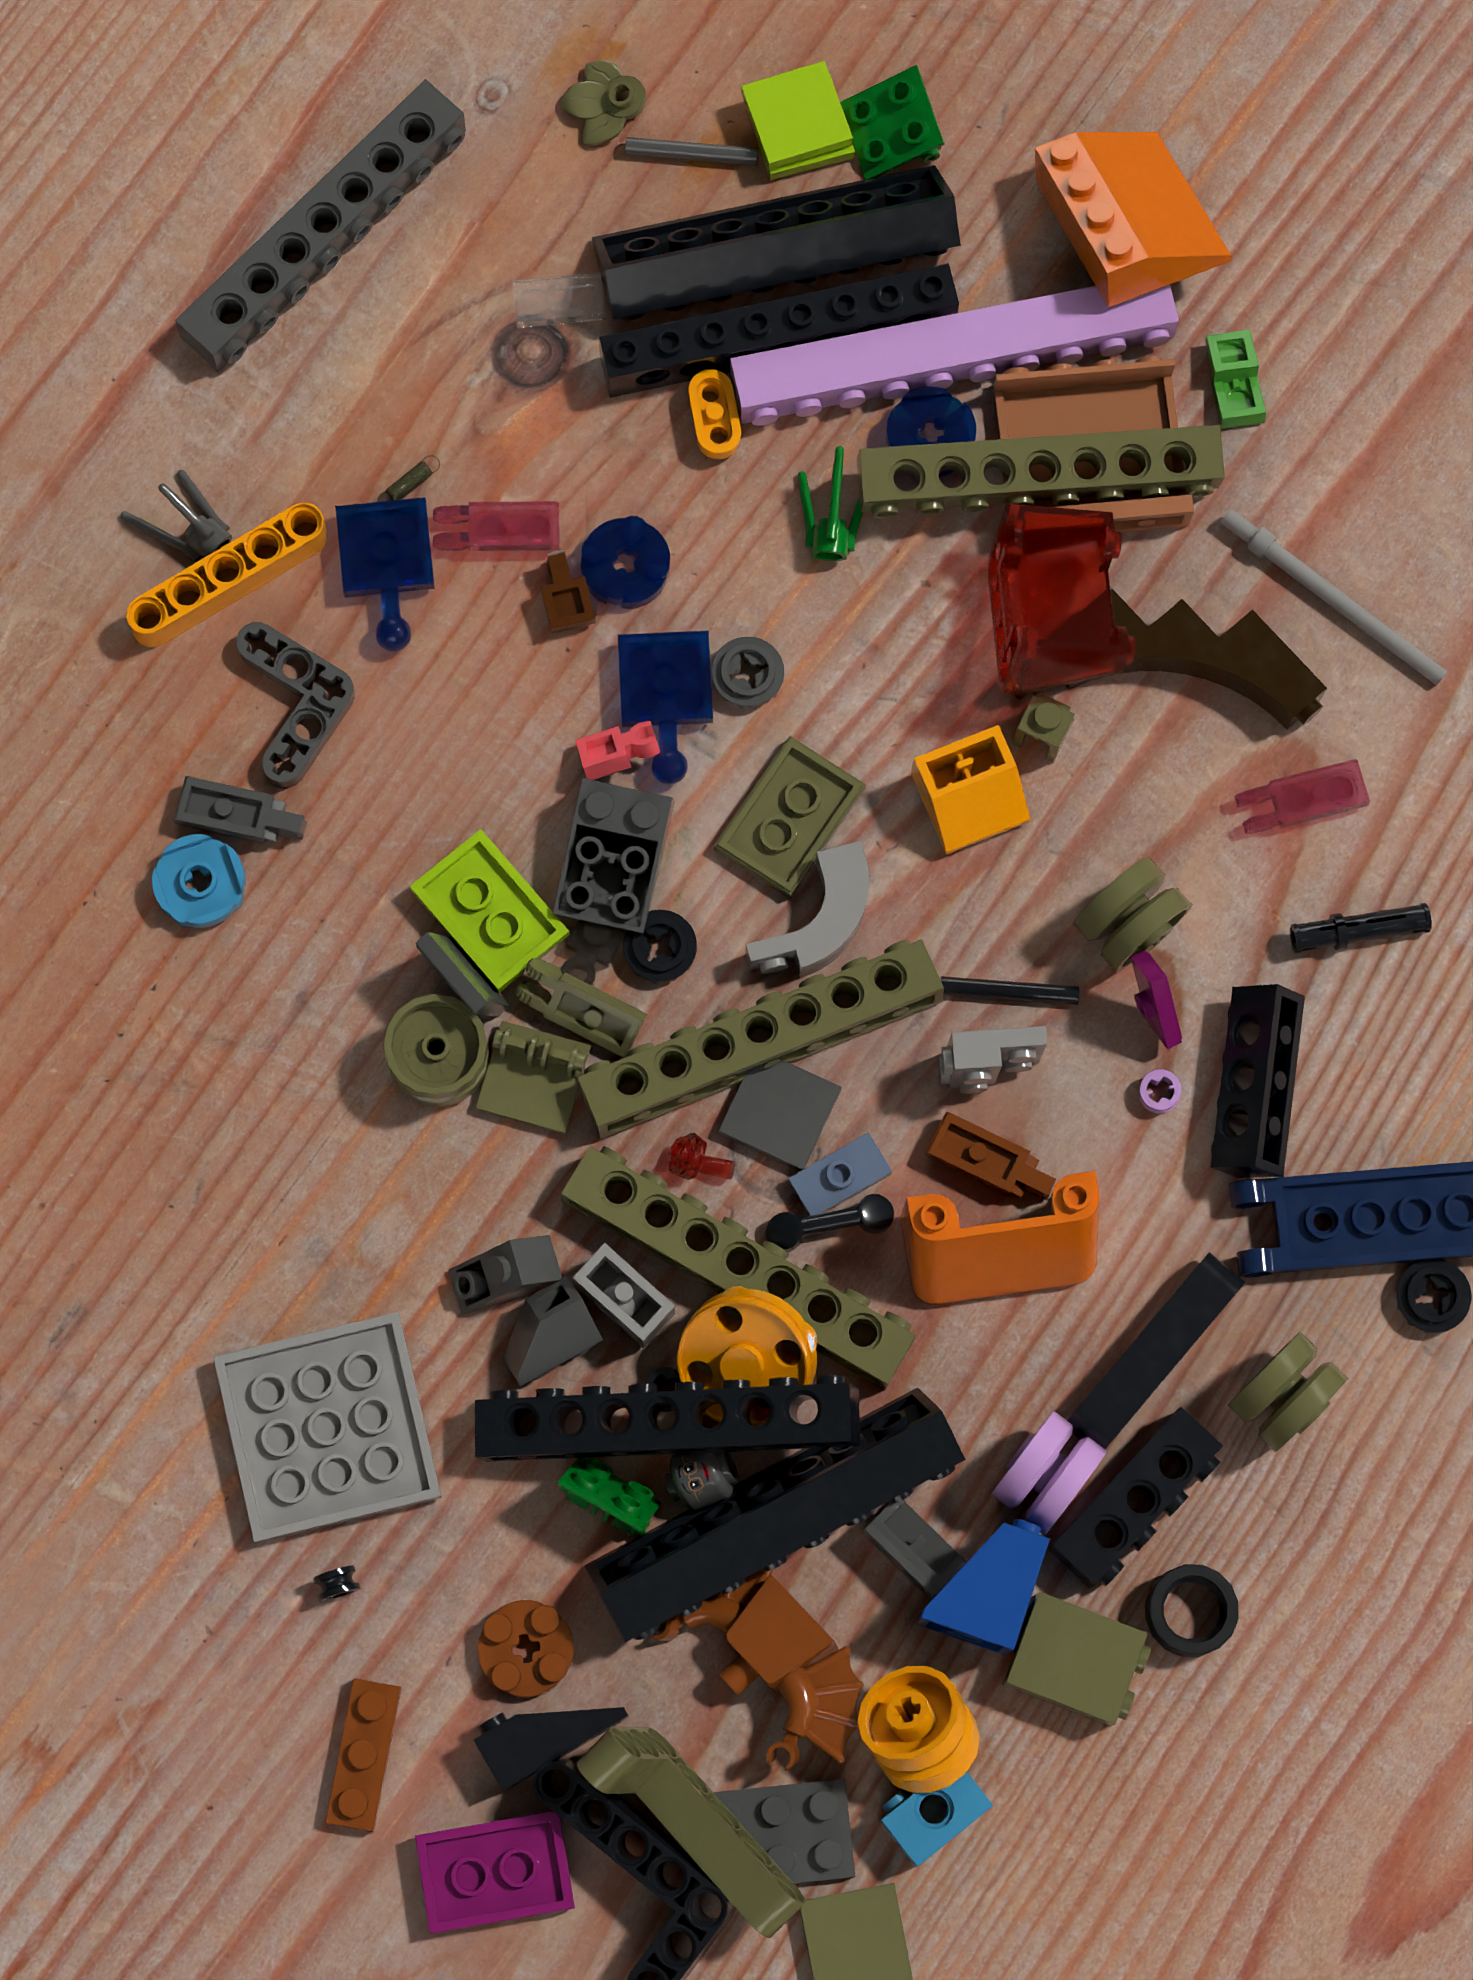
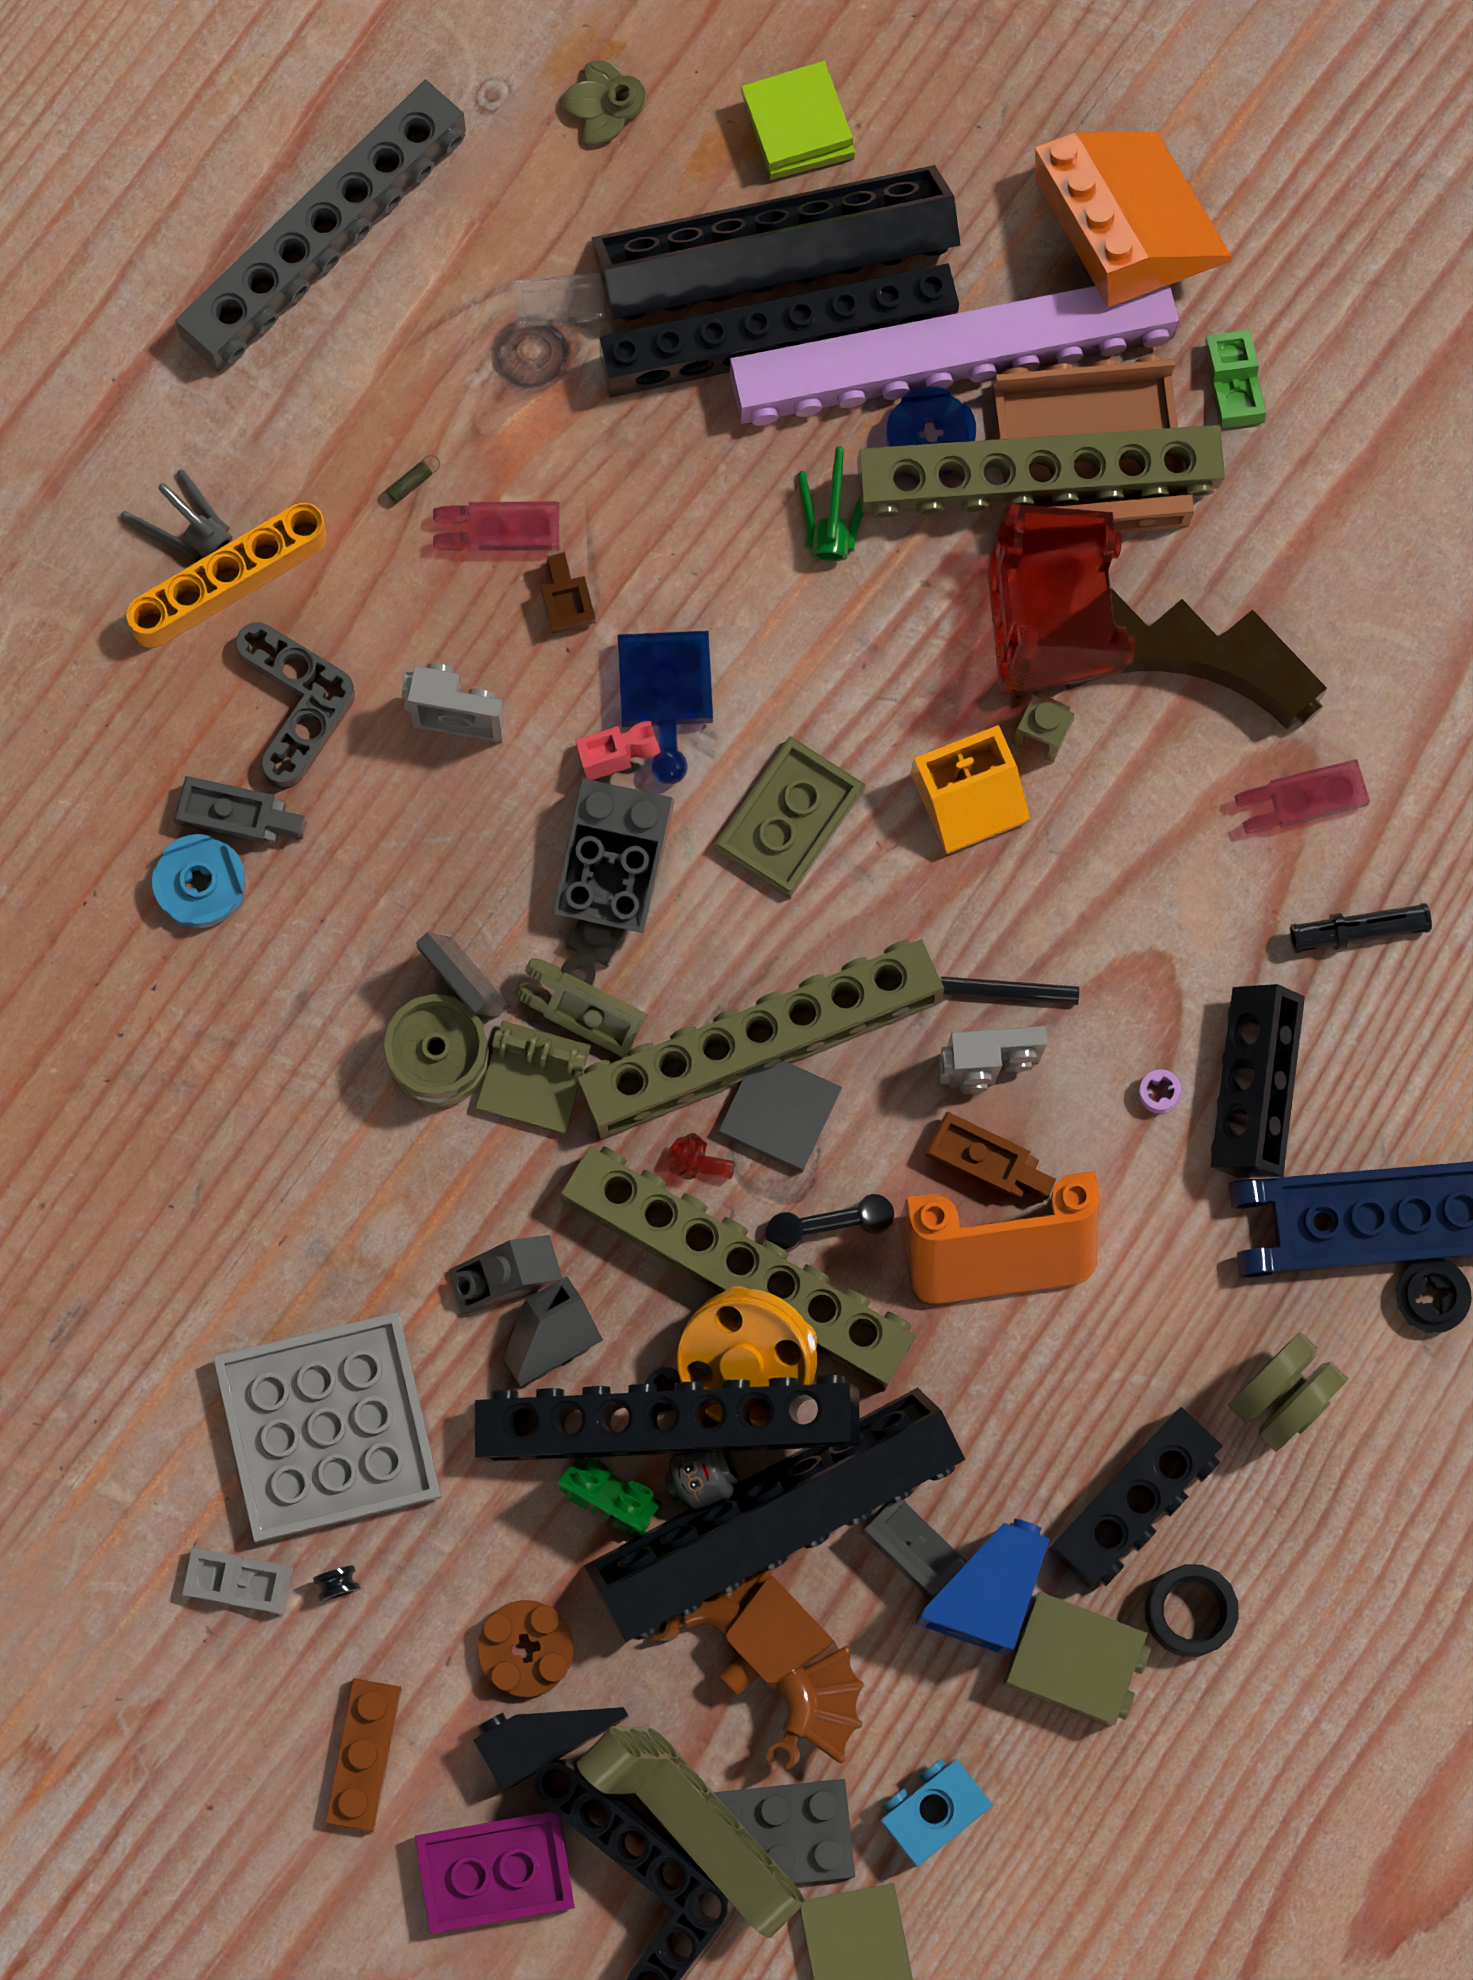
clear blue plate [335,497,435,652] -> none
lime plate [409,829,570,993] -> none
light grey brick [573,1243,675,1349] -> none
clear blue plate [581,516,670,609] -> none
black gear [623,910,697,984] -> none
dark grey bar [625,137,758,166] -> none
light orange plate [688,369,741,459] -> none
dark grey gear [712,637,784,709] -> none
light grey arch [745,841,869,978] -> none
sand blue plate [788,1132,892,1216] -> none
green hinge [840,65,945,180] -> none
light orange wheel [857,1666,980,1793] -> none
lavender wheel [991,1411,1107,1535] -> none
black beam [1067,1252,1245,1449] -> none
olive wheel [1073,857,1193,972] -> none
magenta plate [1130,950,1182,1049] -> none
light grey bar [1221,509,1448,686] -> none
none -> light grey slope [182,1548,293,1615]
none -> light grey plate [401,663,506,743]

